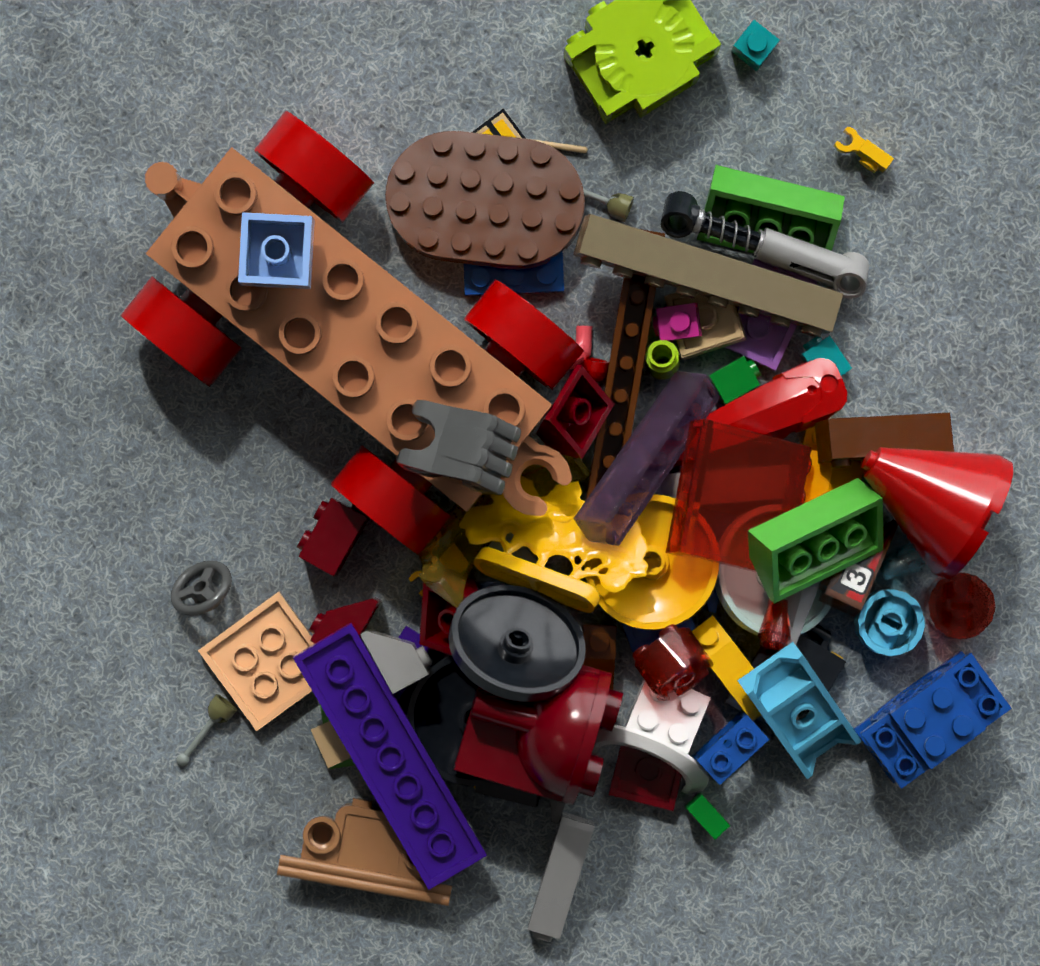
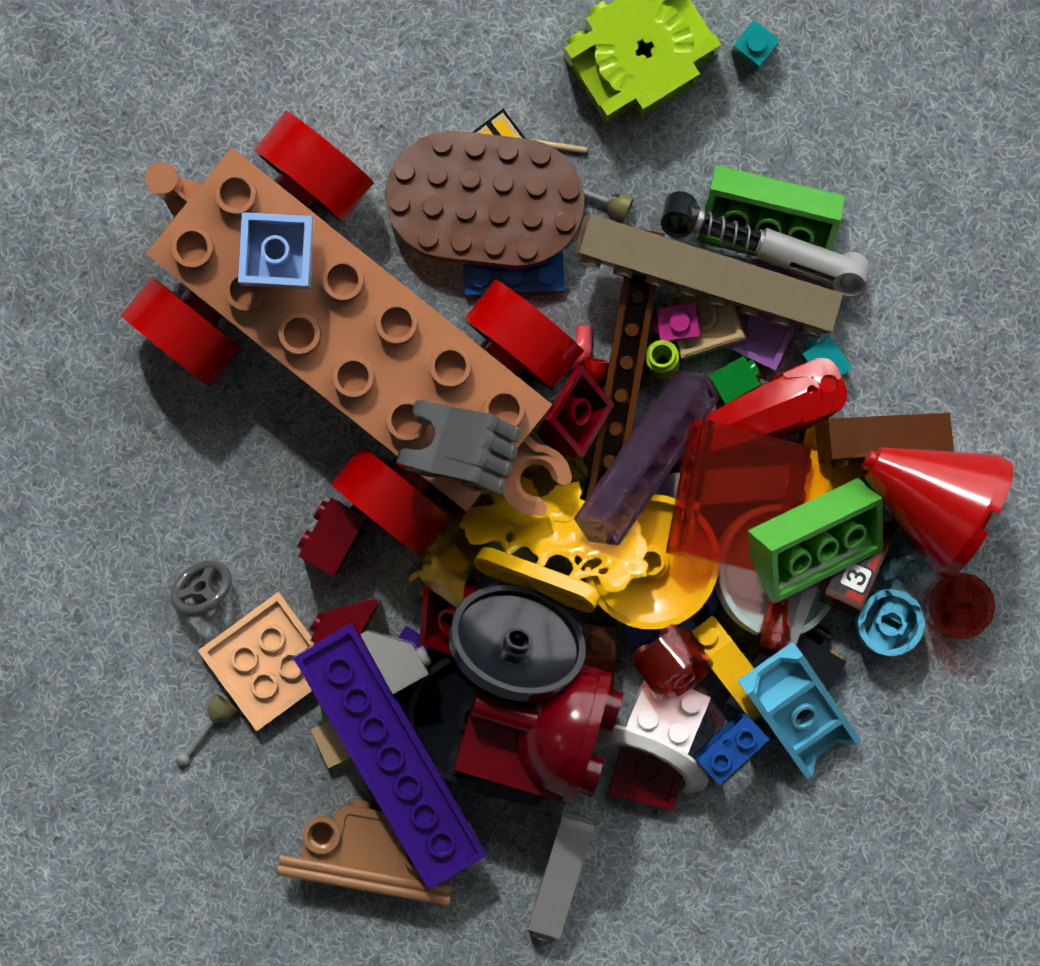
green piece [685,792,730,840] -> none
yellow plate [834,127,894,173] -> none
blue piece [853,650,1012,789] -> none

